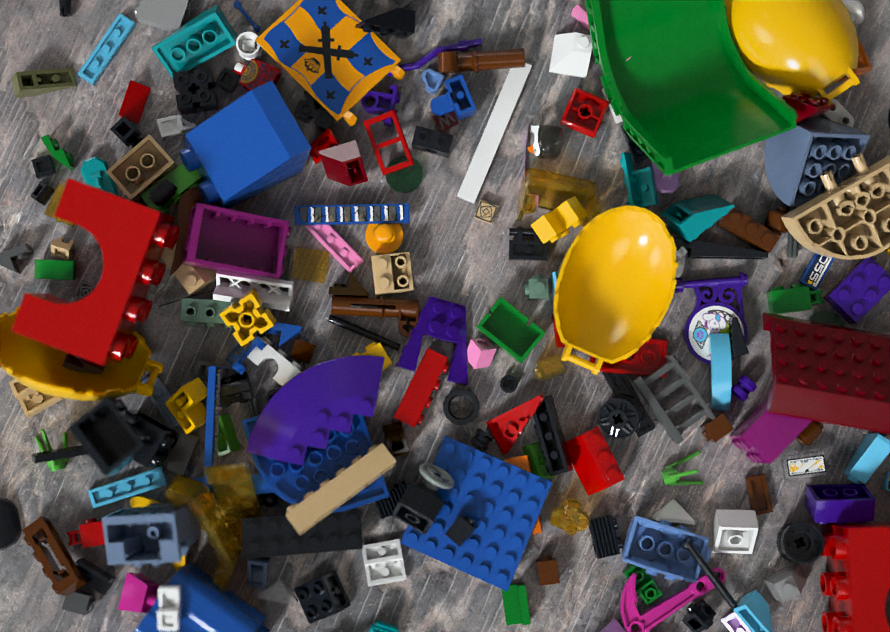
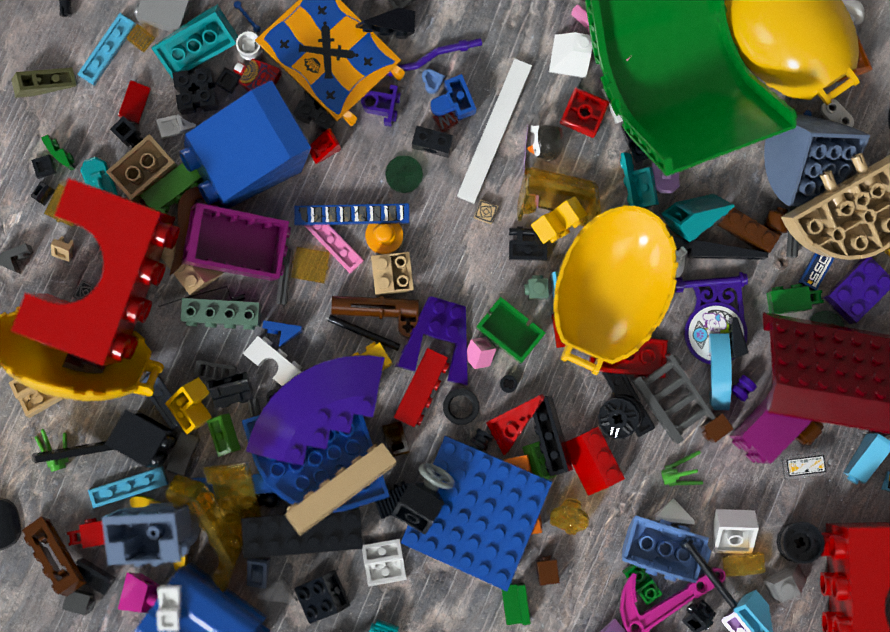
green slope [34,259,76,280] -> none
black container [68,397,152,476] -> none
black brick [149,178,178,207] -> none
blue tile [203,366,221,486] -> none
white fence [213,270,294,311] -> none
yellow brick [219,289,277,347] -> none
blue flag [226,335,267,375] -> none
reddish brown slope [290,339,315,364] -> none
dark red slope [319,140,368,186] -> none
dark brown slope [329,272,368,297] -> none
red window [363,110,415,175] -> none
reddish brown piece [438,48,525,74] -> none
black brick [445,514,478,547] -> none
clear yellow brick [533,353,566,382] -> none
black brick [587,514,623,559] -> none
reddish brown tile [744,474,773,515] -> none
dark red slope [782,90,835,124] -> none
dark purple brick [805,484,876,524] -> none
none -> clear yellow slope [126,24,155,53]
none -> clear yellow slope [722,552,766,577]

